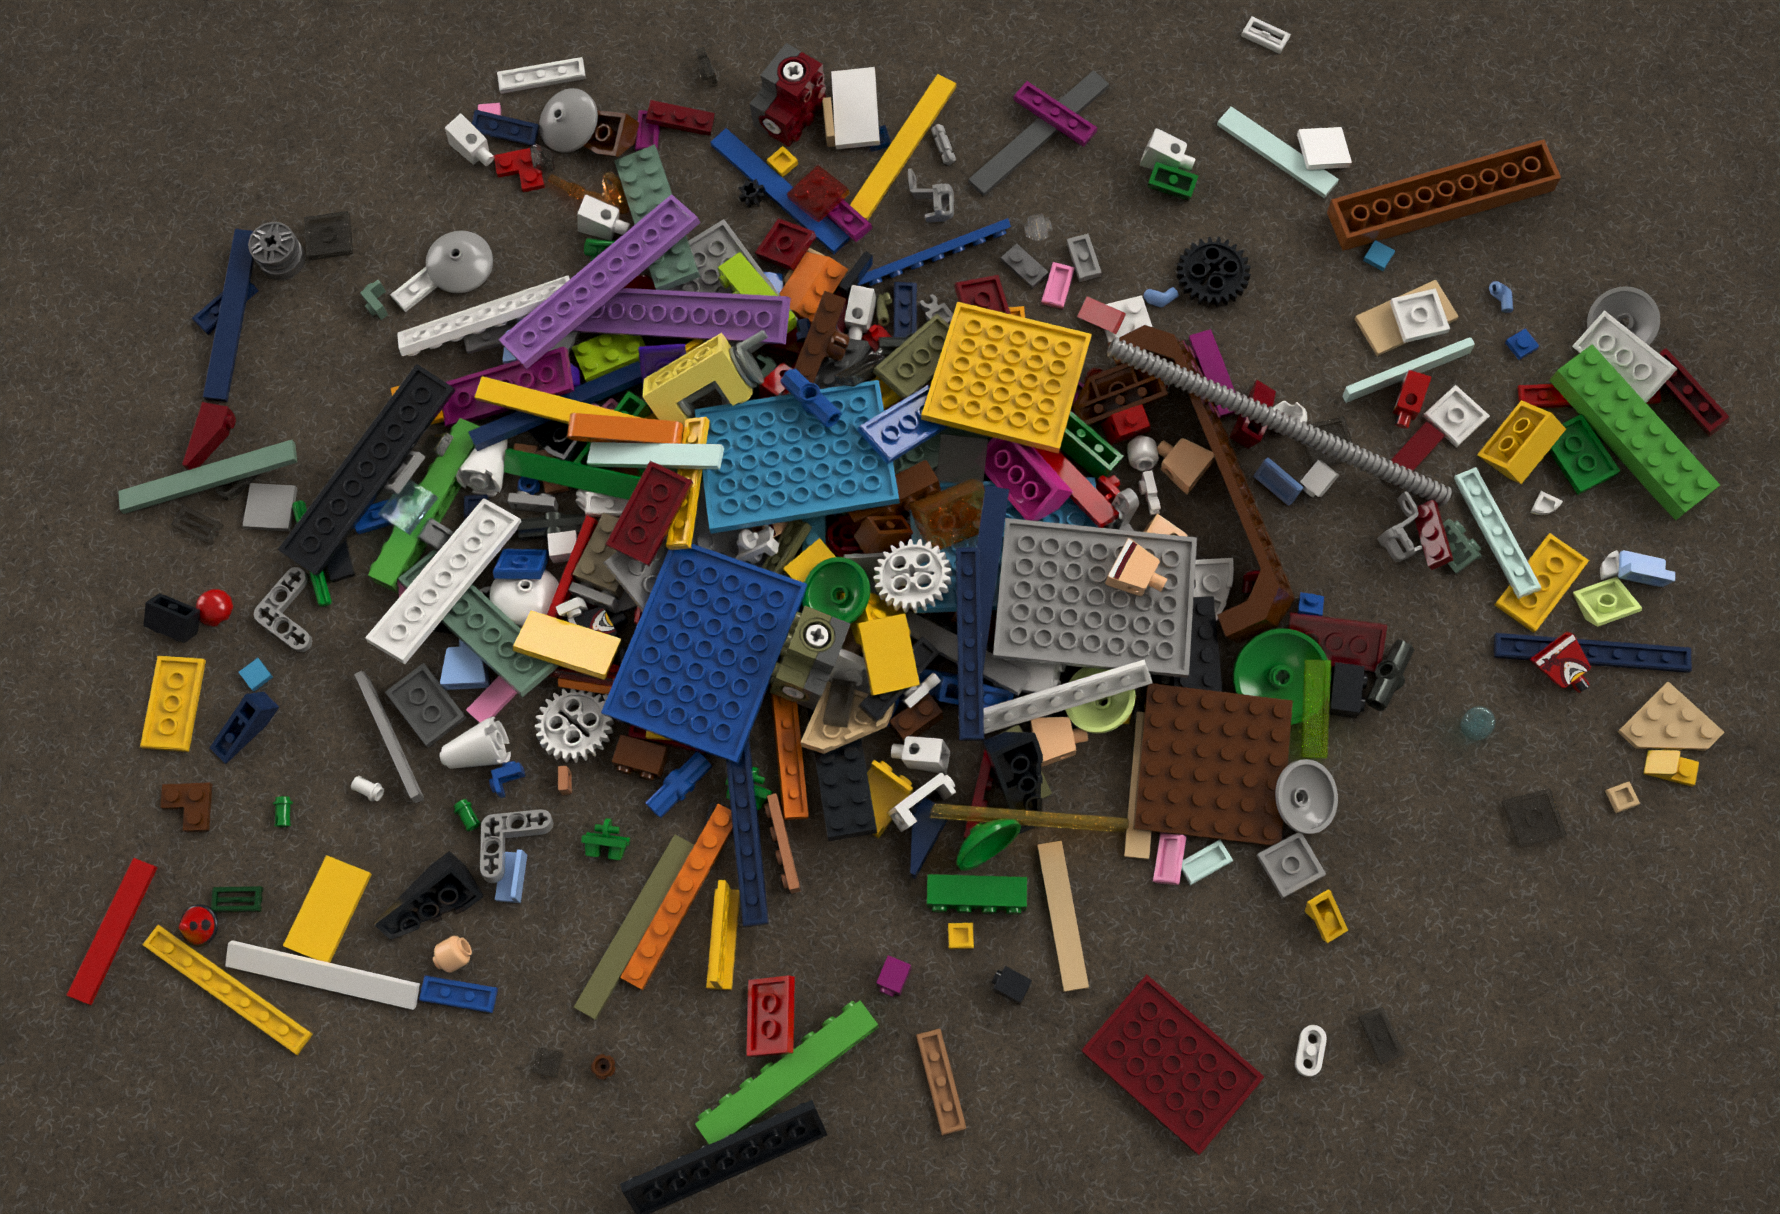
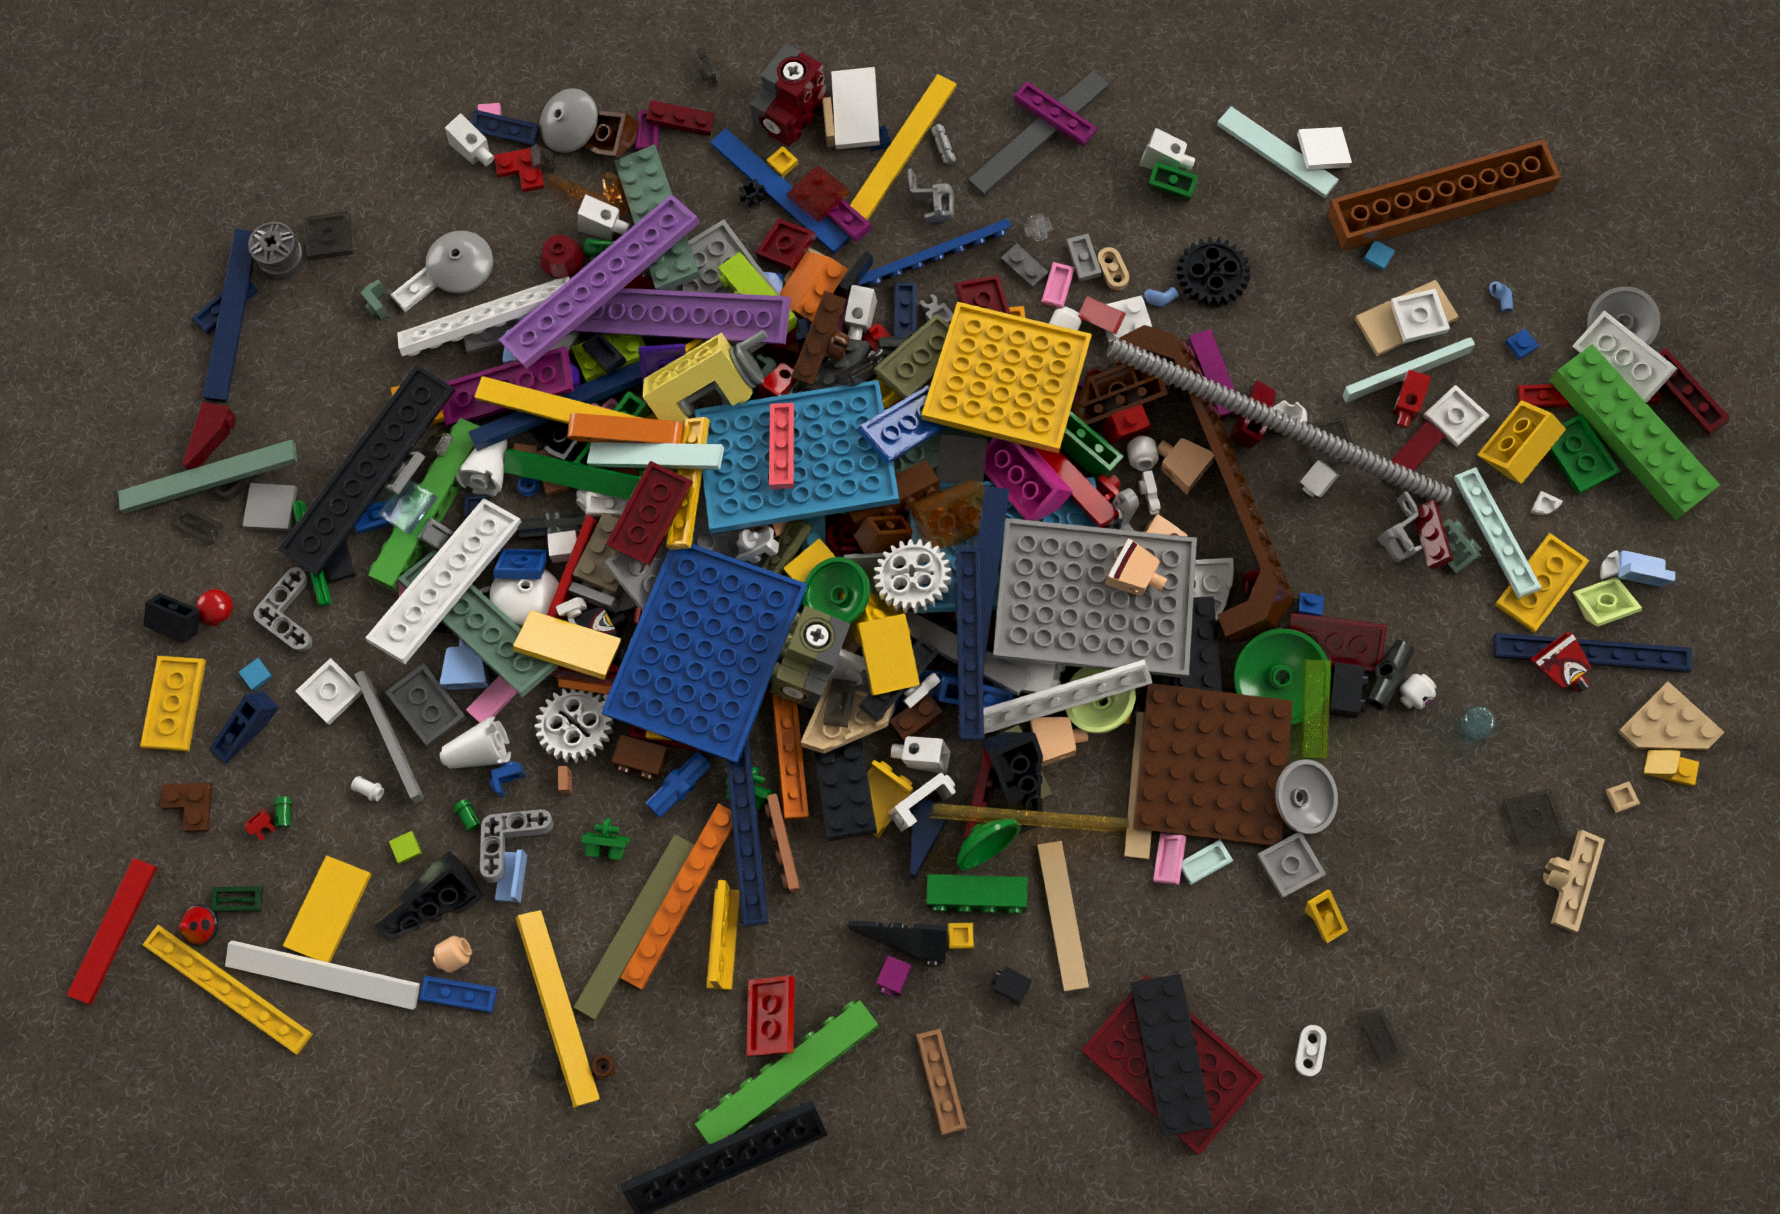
white tile [497,57,586,94] -> none
light grey plate [508,491,559,513] -> none
blue piece [780,369,841,428] -> none
olive arm [876,292,892,326] -> none
white tile [1241,17,1291,54] -> none
medium blue tile [1253,458,1304,506] -> none
none -> red tile [244,808,275,840]
none -> white plate [296,658,363,725]
none -> lime tile [389,831,422,864]
none -> yellow tile [516,910,600,1108]
none -> dark red cone [540,235,584,278]
none -> black tile [582,332,627,375]
none -> coral plate [769,403,794,490]
none -> black wedge [848,921,948,967]
none -> white head [1049,306,1081,331]
none -> tan plate [1097,247,1129,291]
none -> black plate [1130,974,1213,1137]
none -> white head [1399,674,1436,710]
none -> tan plate [1543,830,1605,933]

